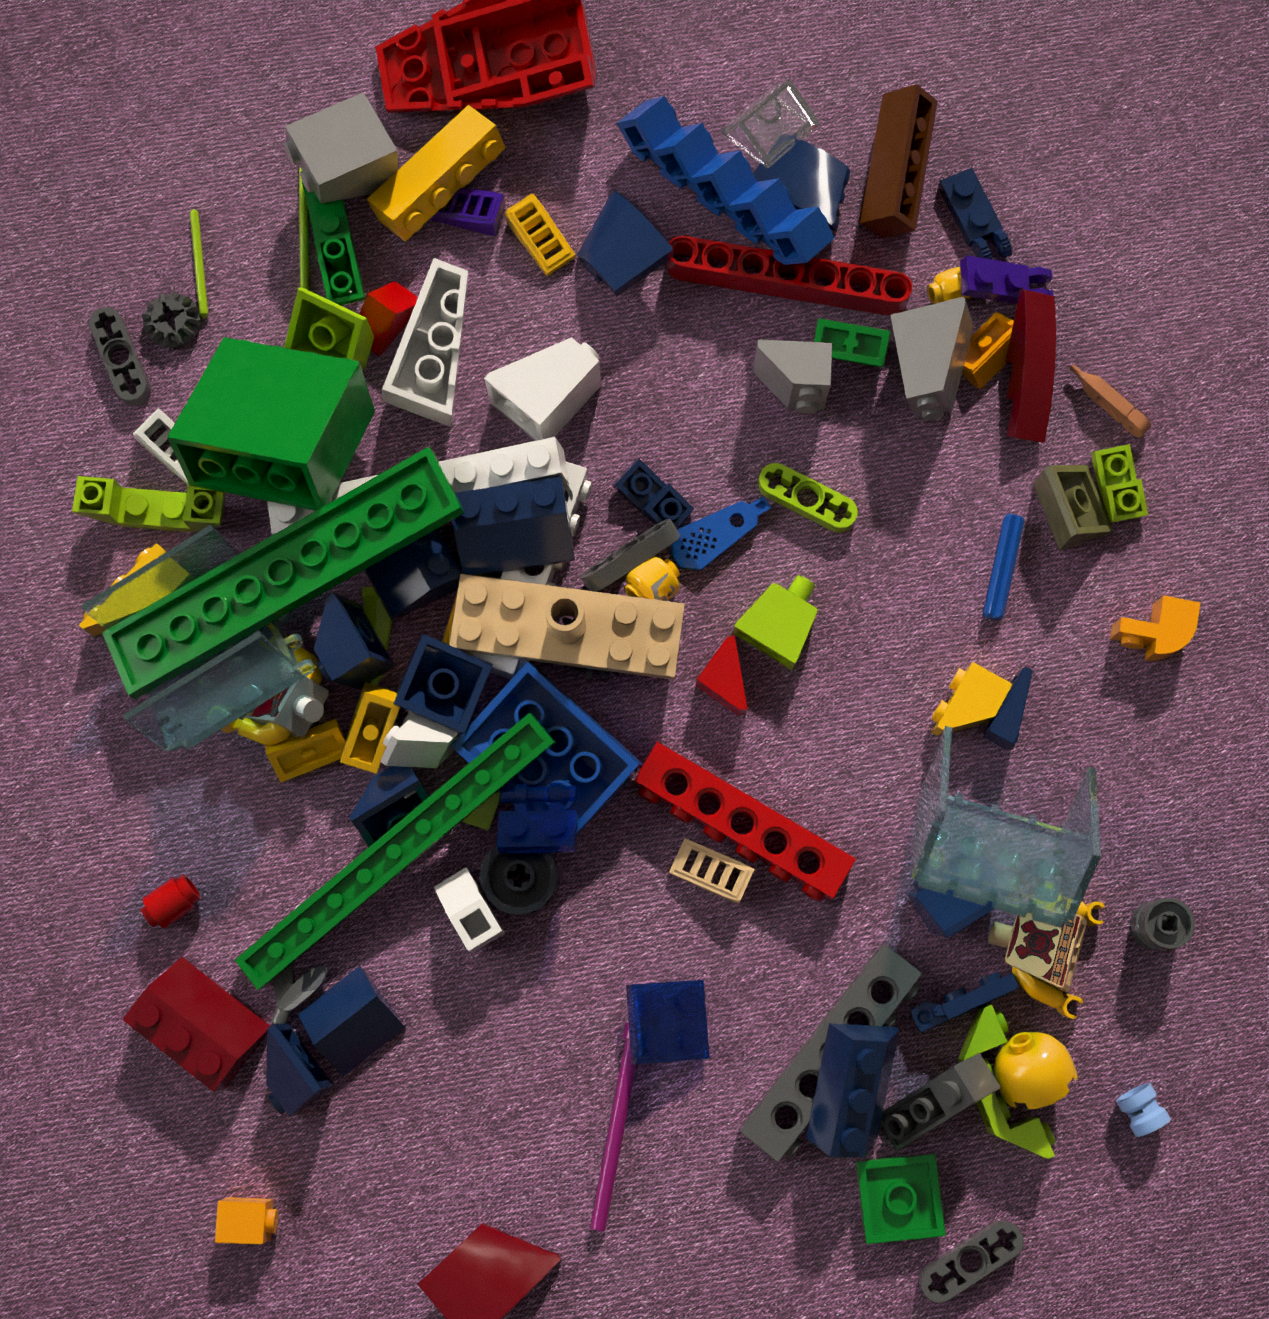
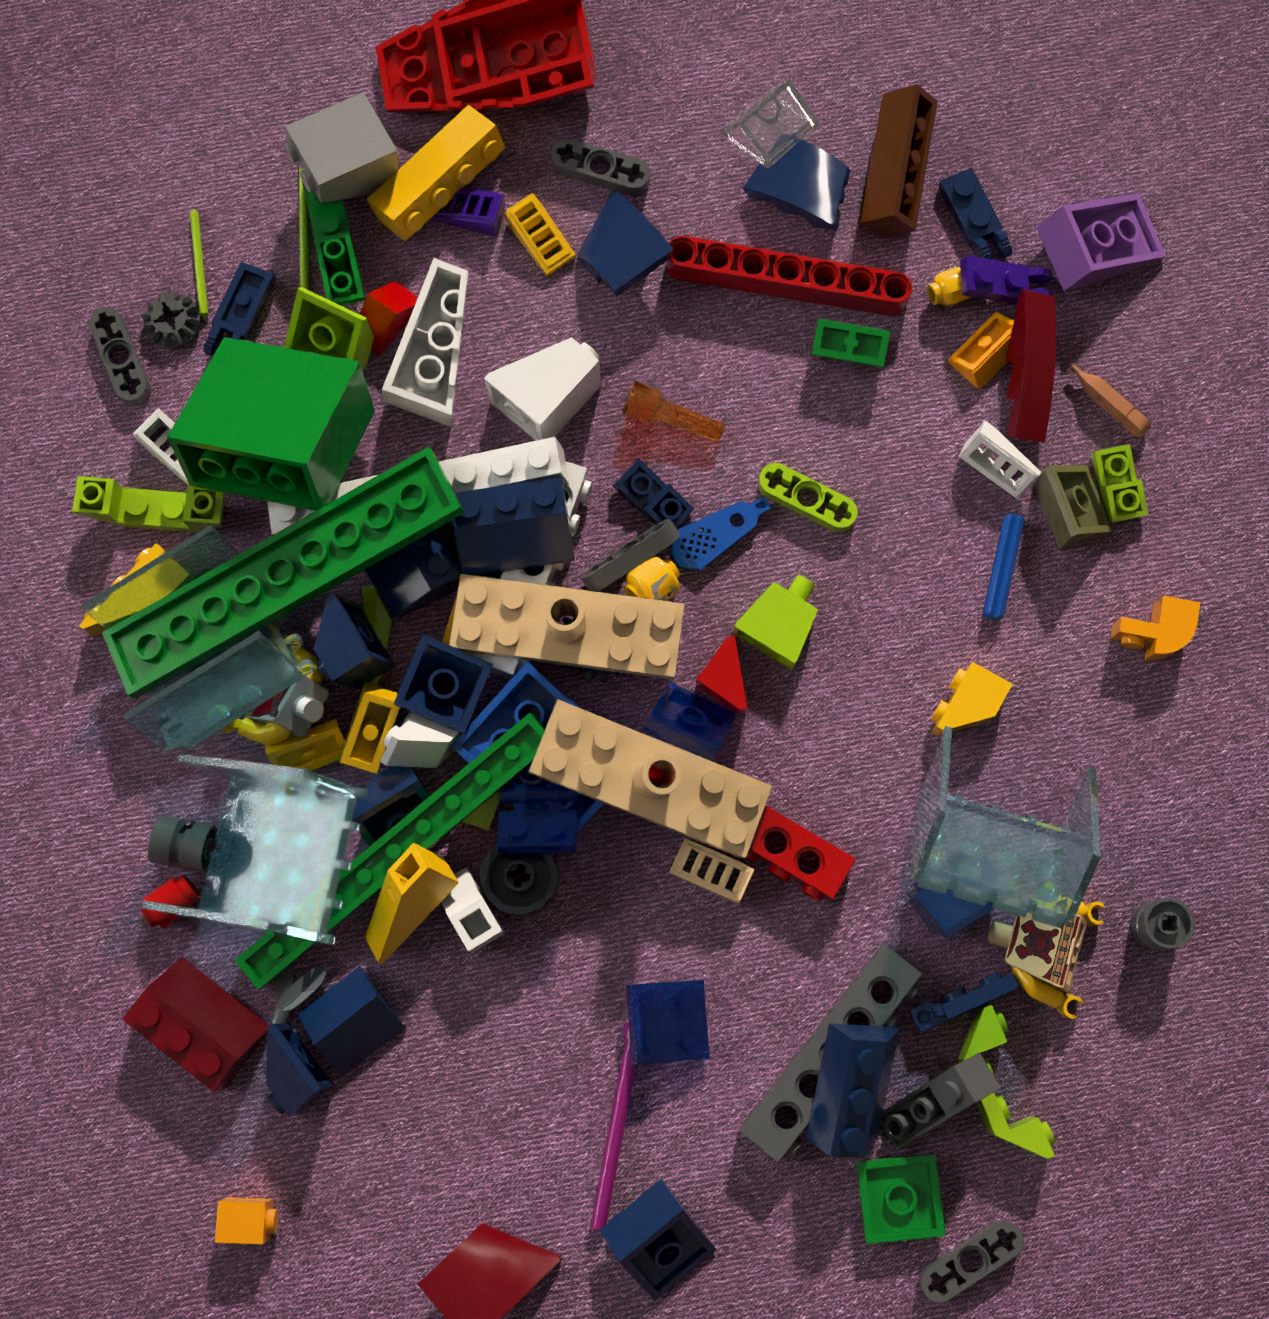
blue brick [616,96,835,265] -> none
light grey slope [753,339,832,414] -> none
light grey slope [891,297,974,421] -> none
dark blue slope [983,667,1032,750] -> none
yellow cylinder [994,1032,1078,1109] -> none
light blue wheel [1116,1083,1171,1137] -> none
none -> clear light blue windscreen [142,754,369,945]
none -> dark grey wheel [148,814,217,873]
none -> dark blue hinge [204,262,276,357]
none -> yellow slope [365,843,459,964]
none -> tan plate [528,699,772,858]
none -> dark grey beam [551,139,650,196]
none -> dark blue slope [599,1179,717,1300]
none -> clear orange piece [622,380,724,442]
none -> clear blue plate [643,682,737,762]
none -> white slope [959,421,1041,499]
none -> medium lavender slope [1036,193,1166,291]

